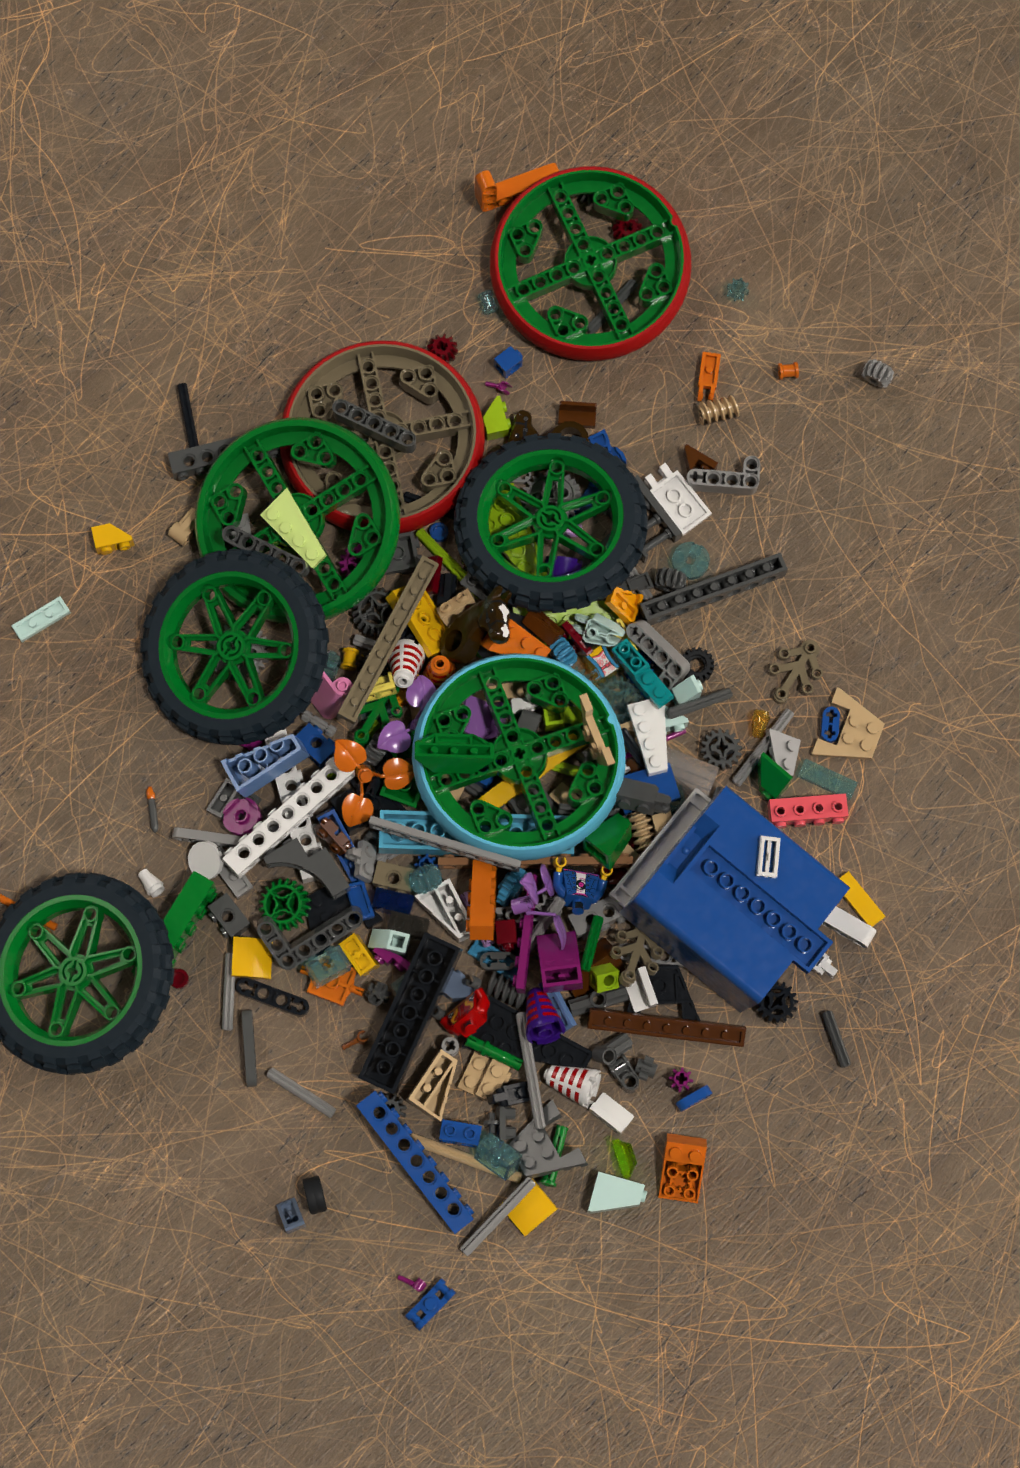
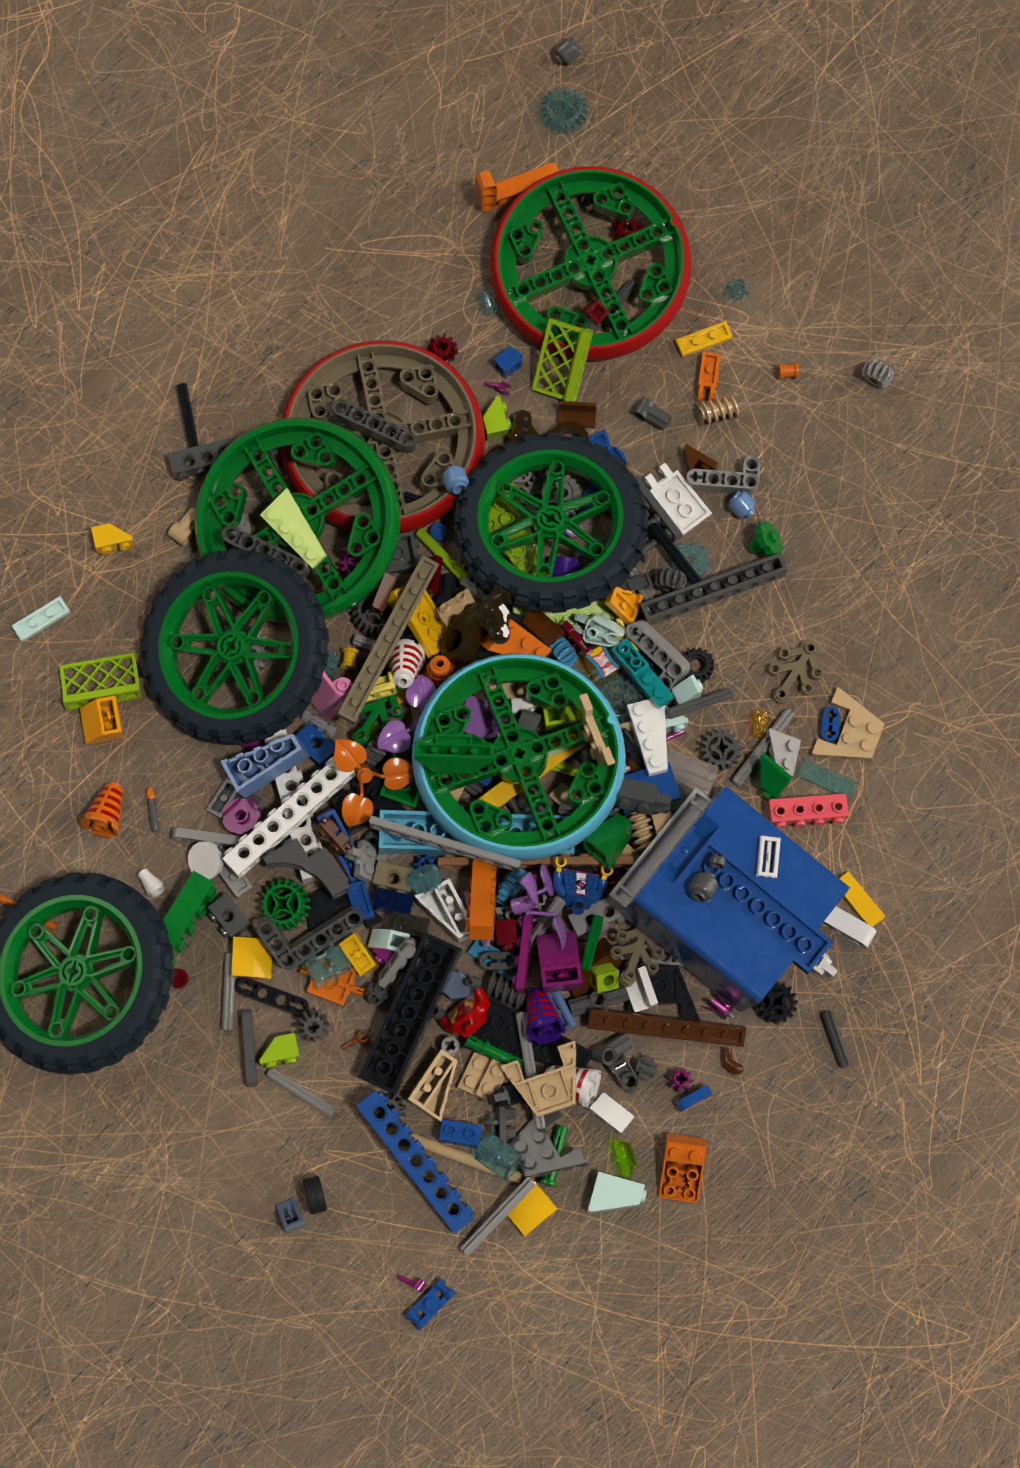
none -> lime fence [59,652,142,711]
none -> light orange slope [80,695,124,745]
none -> orange cone [80,782,124,838]
none -> lime slope [259,1033,300,1069]
none -> dark grey gear [296,1008,330,1043]
none -> reddish brown slope [371,572,396,613]
none -> light grey hinge [378,937,416,989]
none -> medium blue head [442,466,469,494]
none -> tan wing [501,1041,576,1117]
none -> lime fence [532,318,594,402]
none -> clear light blue gear [540,86,589,135]
none -> dark grey head [554,38,581,65]
none -> dark red slope [581,299,610,325]
none -> dark grey piece [632,397,672,431]
none -> black axle [649,522,701,585]
none -> yellow tile [675,321,733,358]
none -> dark grey head [689,872,718,903]
none -> flat silver piece [705,992,734,1020]
none -> dark grey hinge [709,852,726,869]
none -> reddish brown arm [722,1048,743,1075]
none -> medium blue head [728,491,756,519]
none -> green plant [749,521,783,556]

